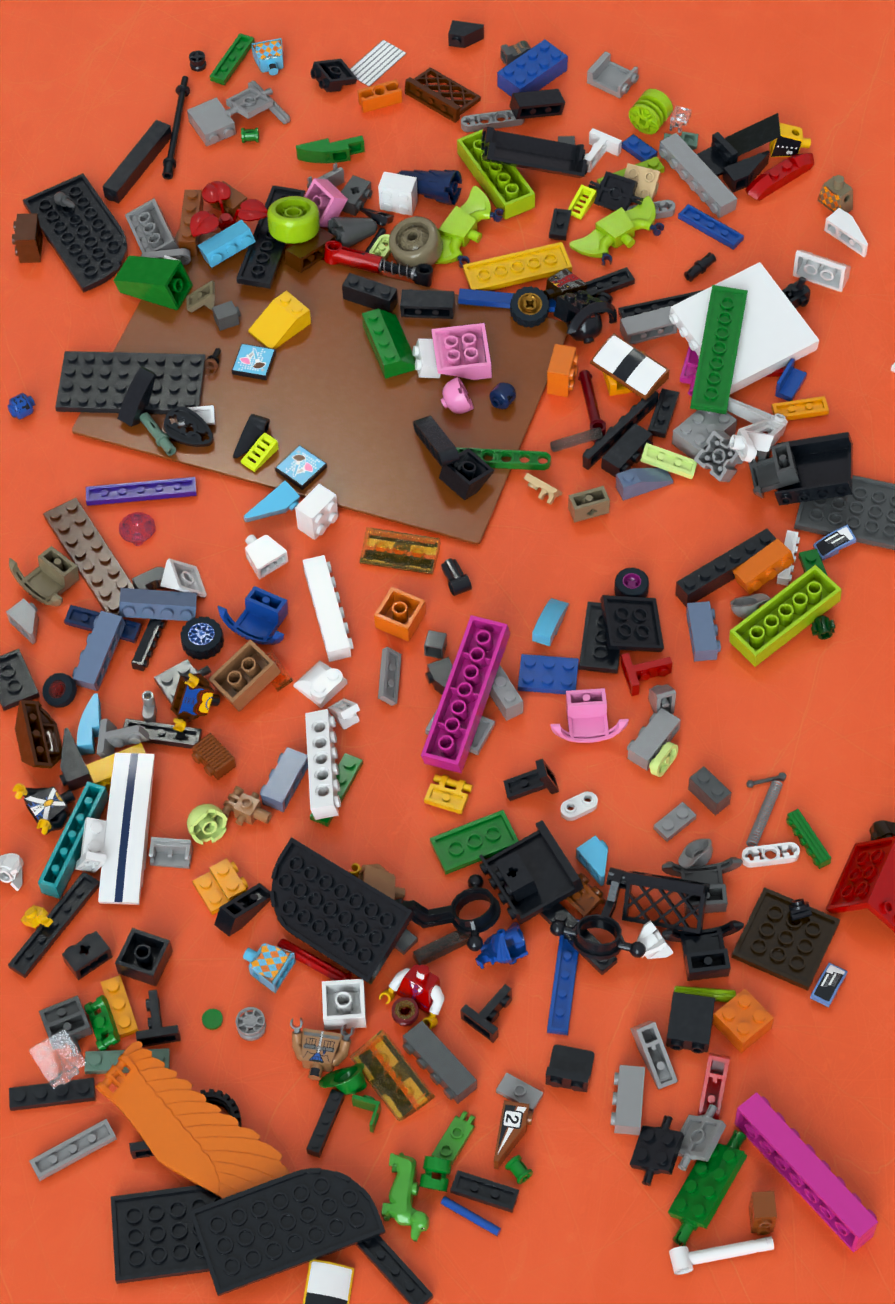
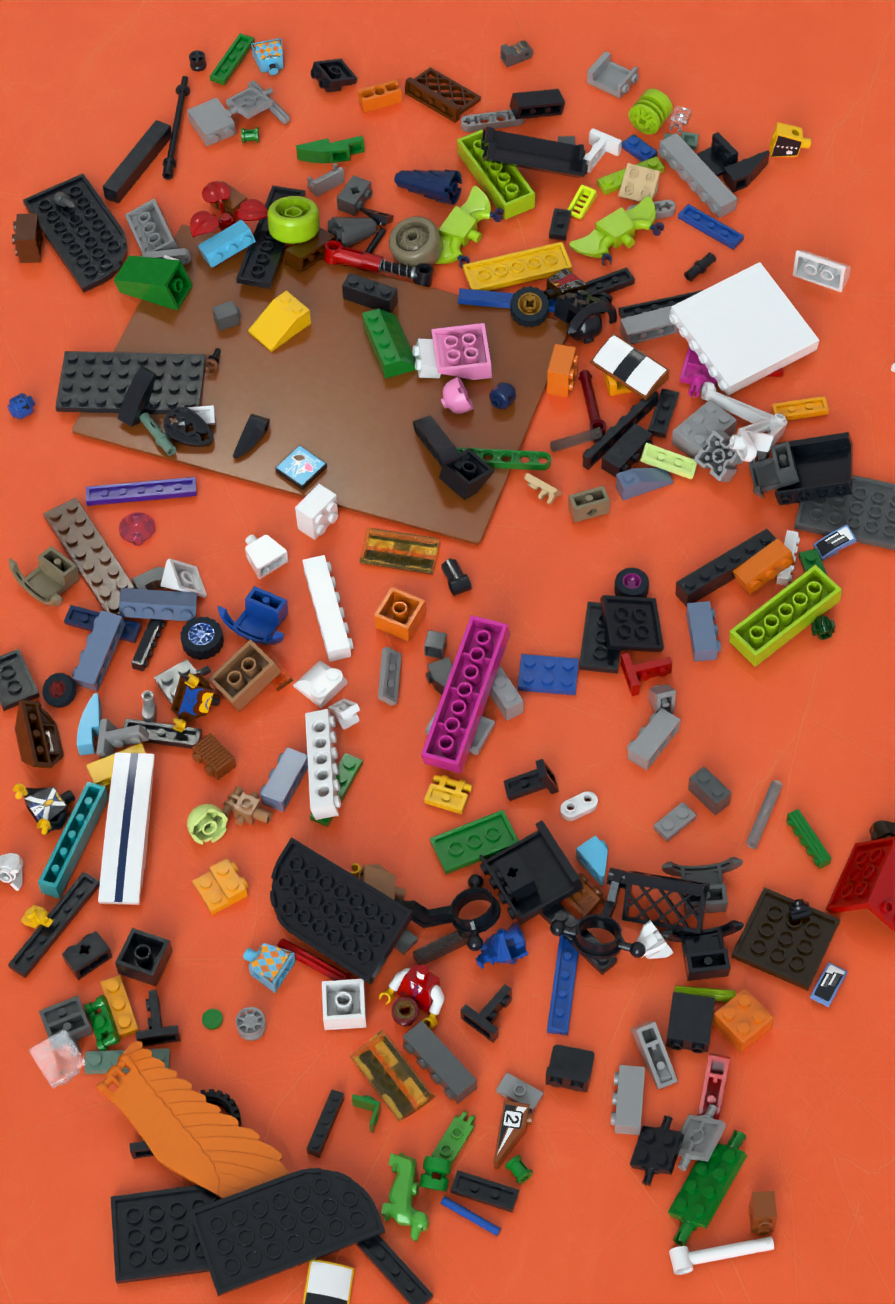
light grey slope [6,598,39,644] -> none
black plate [9,1078,96,1111] -> none
light grey plate [29,1119,117,1181] -> none
black slope [59,728,92,791] -> none
white bracket [75,817,107,873] -> none
light grey hinge [149,837,193,869] -> none
dark orange brick [178,190,204,256] -> none
dark tan slope [186,281,215,313] -> none
black slope [214,883,270,936] -> none
tile [232,343,276,380] -> none
neon yellow slope [241,433,279,472] -> none
medium azure slope [244,480,300,523] -> none
medium nougat torso [290,1018,355,1080] -> none
bright pink brick [304,178,348,227] -> none
green piece [319,1063,367,1095] -> none
white sticker [350,40,406,86] -> none
yellowish green plate [369,234,391,260] -> none
white brick [378,172,418,216] -> none
black brick [400,289,455,319] -> none
black slope [448,20,484,48] -> none
blue brick [497,39,568,97] -> none
medium azure slope [532,598,569,646] -> none
bright pink piece [550,688,629,743] -> none
black plate [589,171,643,211] -> none
yellowish green plate [649,742,678,777] -> none
light grey piece [678,839,713,869] -> none
green plate [690,285,748,414] -> none
black sticker [725,113,781,156] -> none
light grey piece [730,593,771,619] -> none
dark pink brick [734,1092,878,1253] -> none
white beam [741,842,800,868] -> none
red brick [745,153,814,201] -> none
dark grey hinge [746,773,786,788] -> none
blue panel [775,358,807,401] -> none
black brick [782,277,810,309] -> none
dark tan torso [817,175,853,213] -> none
white slope [824,208,868,257] -> none

